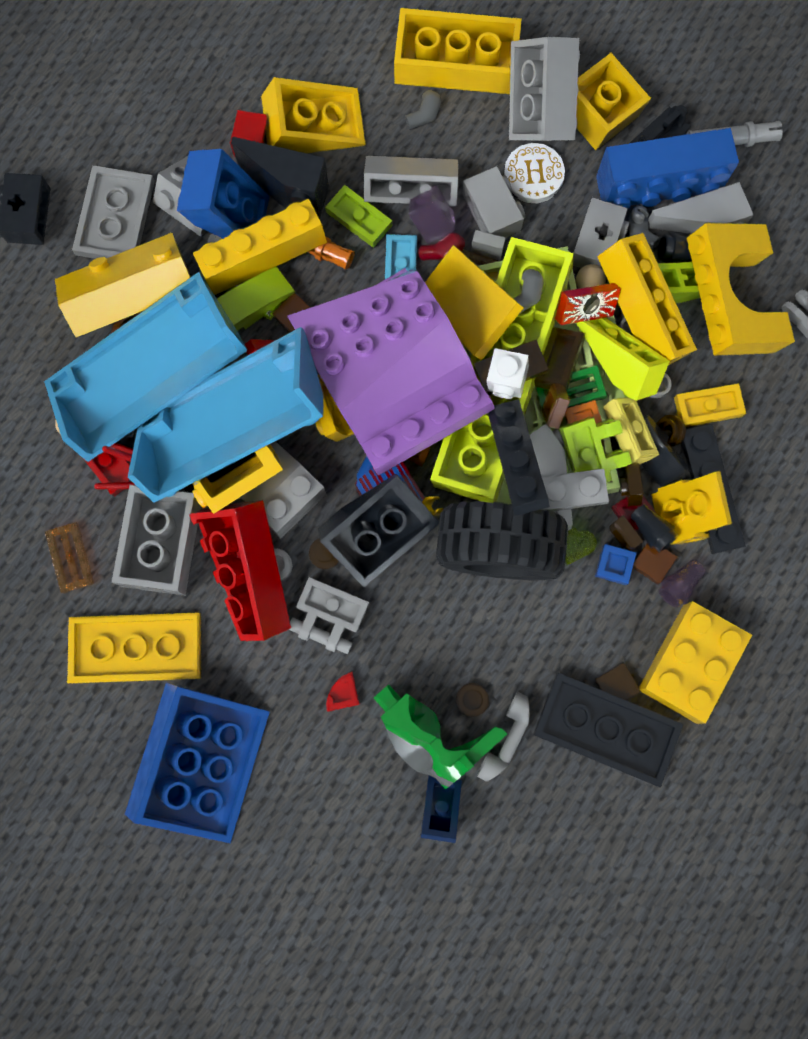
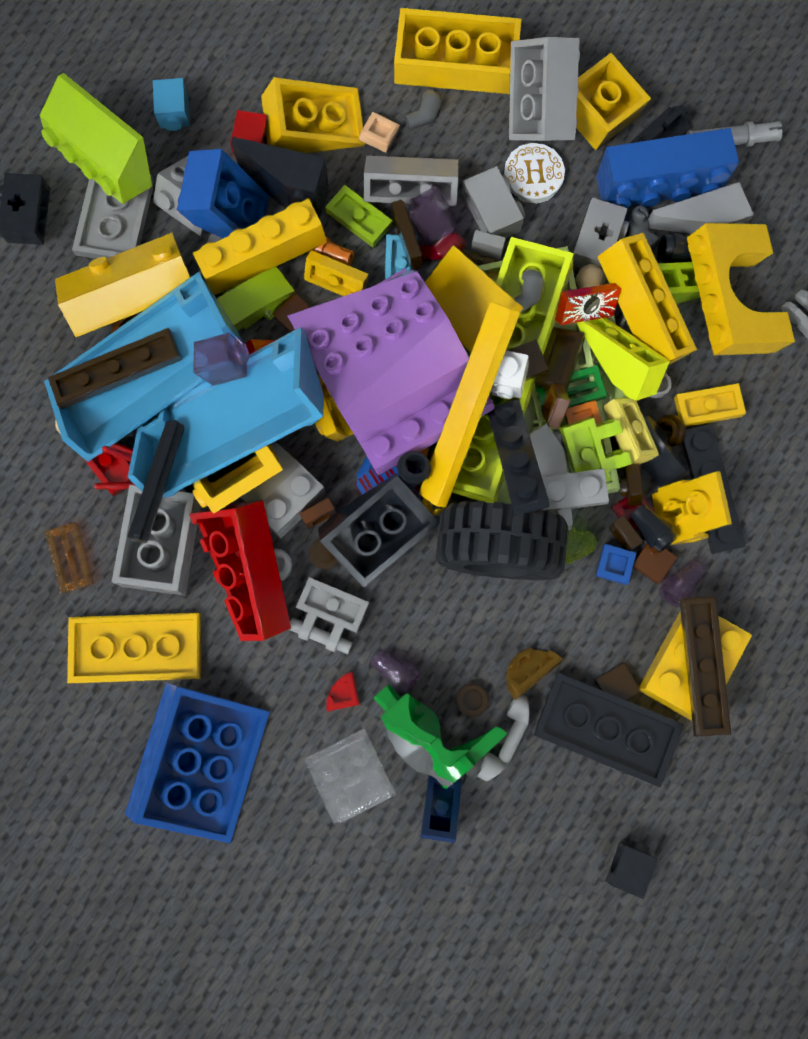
none -> lime slope [40,73,152,204]
none -> dark brown tile [48,328,183,409]
none -> black axle [128,420,185,544]
none -> dark azure brick [153,78,190,131]
none -> clear purple brick [193,333,249,386]
none -> reddish brown tile [300,498,336,530]
none -> yellow plate [304,250,368,296]
none -> clear slope [305,728,396,825]
none -> light nougat tile [359,112,400,153]
none -> clear purple cone [370,649,421,694]
none -> dark brown tile [391,199,422,270]
none -> black cone [397,451,431,490]
none -> yellow tile [419,302,520,508]
none -> pearl gold plate [506,648,563,700]
none -> black brick [605,840,658,899]
none -> dark brown tile [679,596,731,737]

